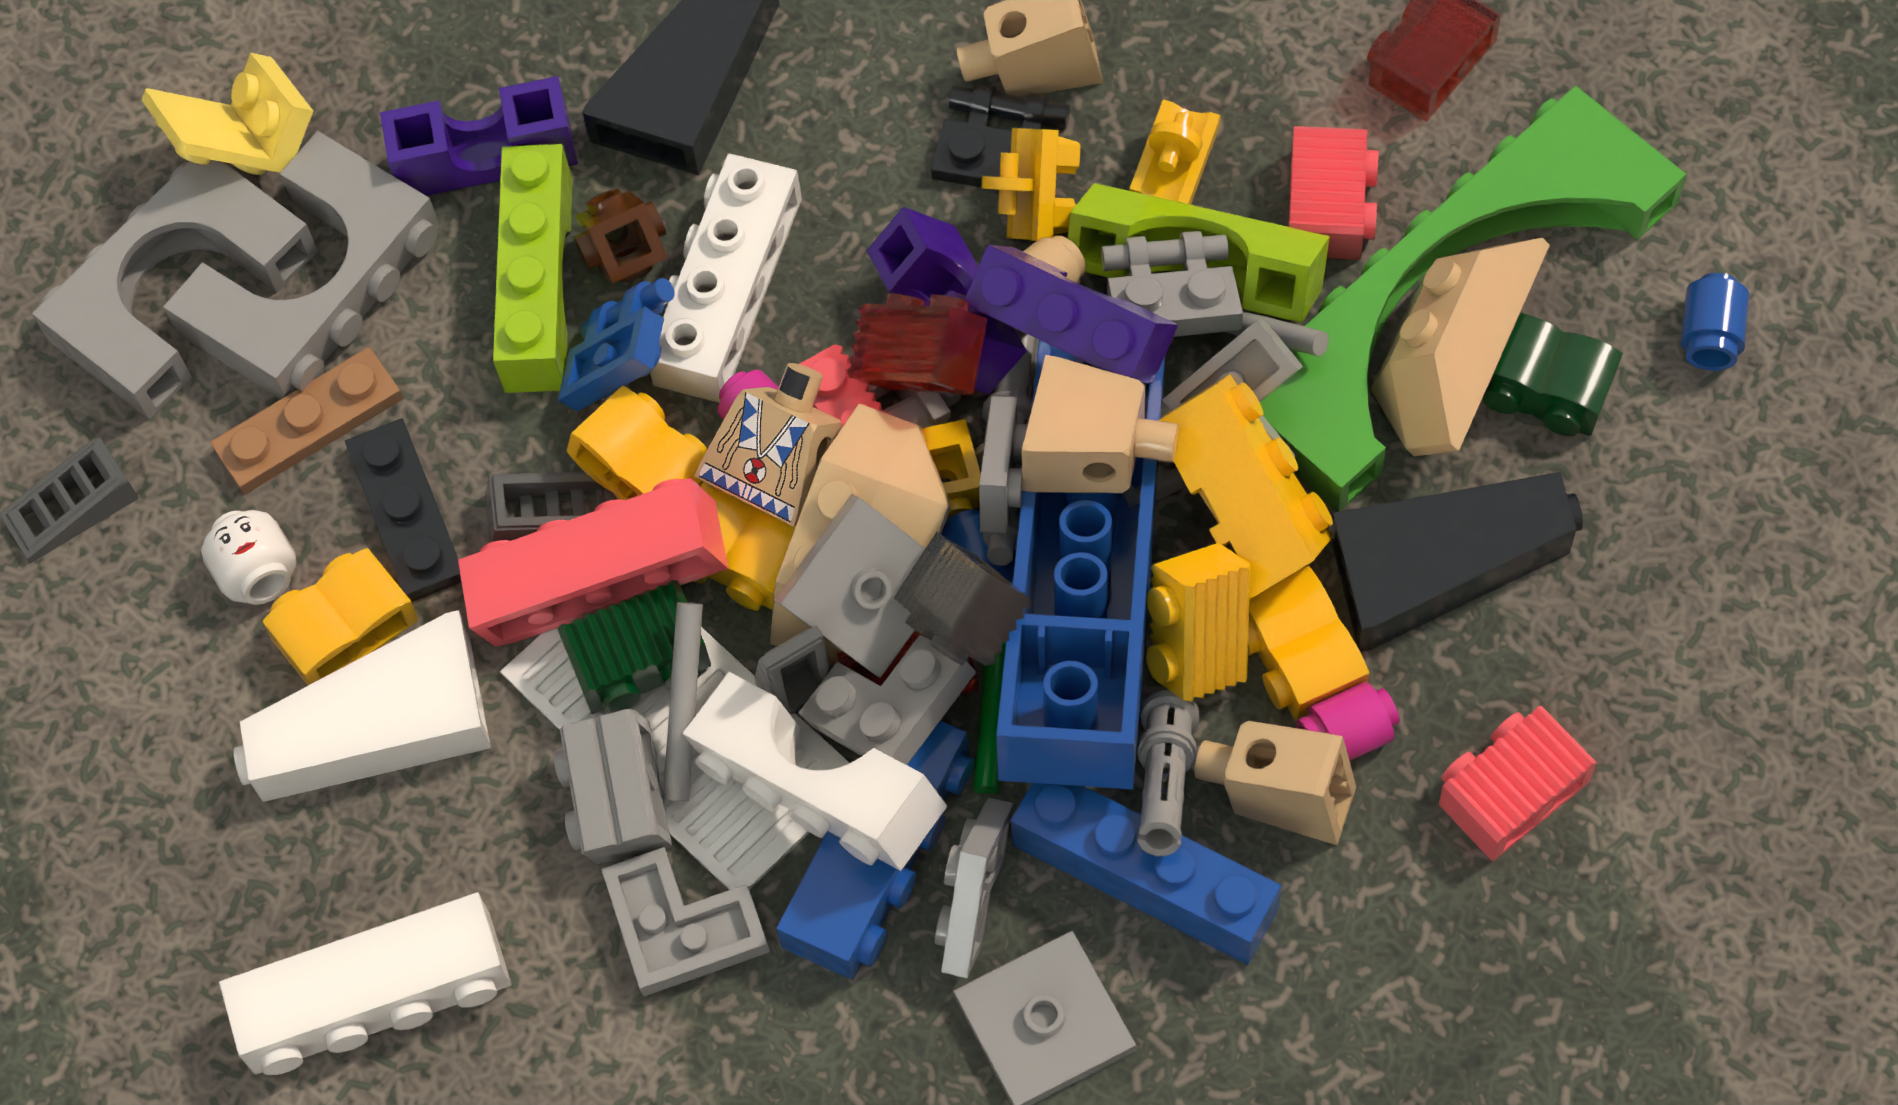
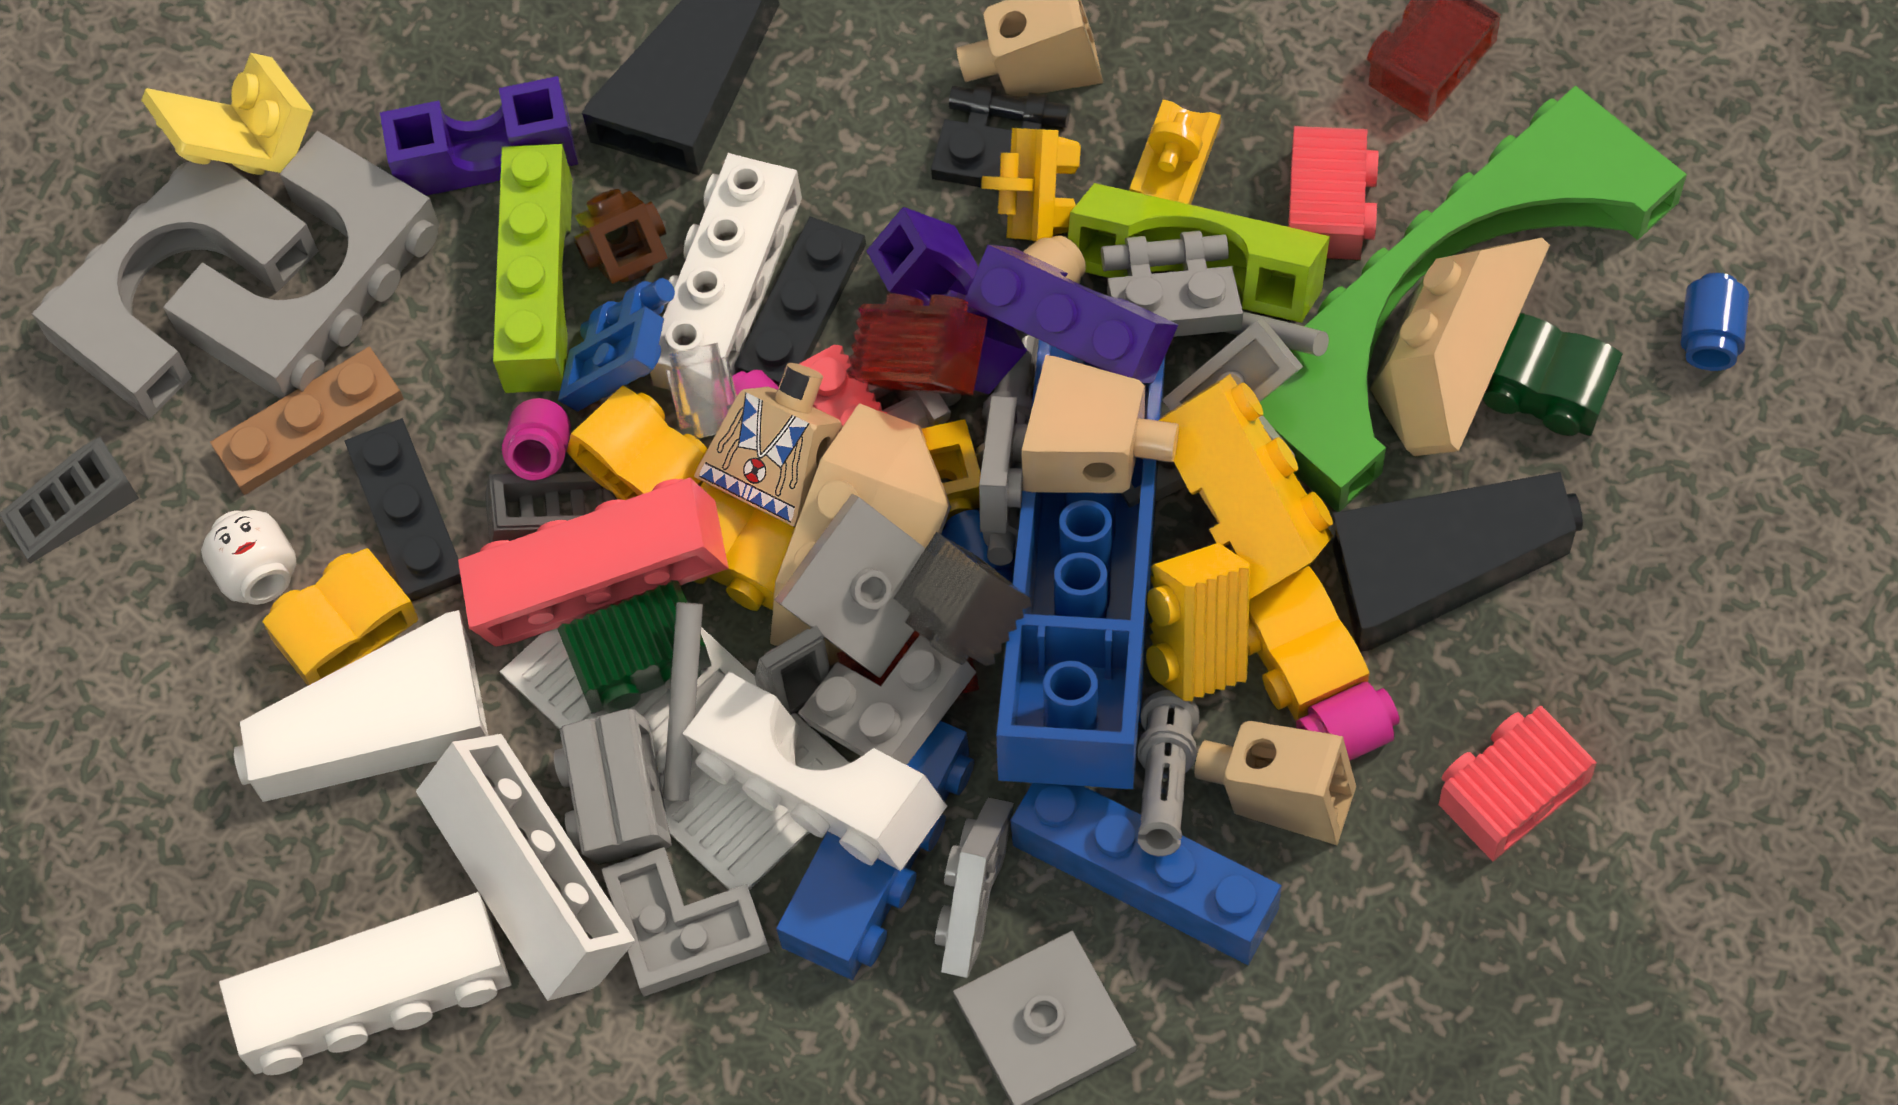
green bar [973,607,1010,794] -> none
none -> white brick [416,734,635,1001]
none -> dark pink brick [502,398,571,480]
none -> clear brick [666,342,737,439]
none -> black plate [734,216,866,387]

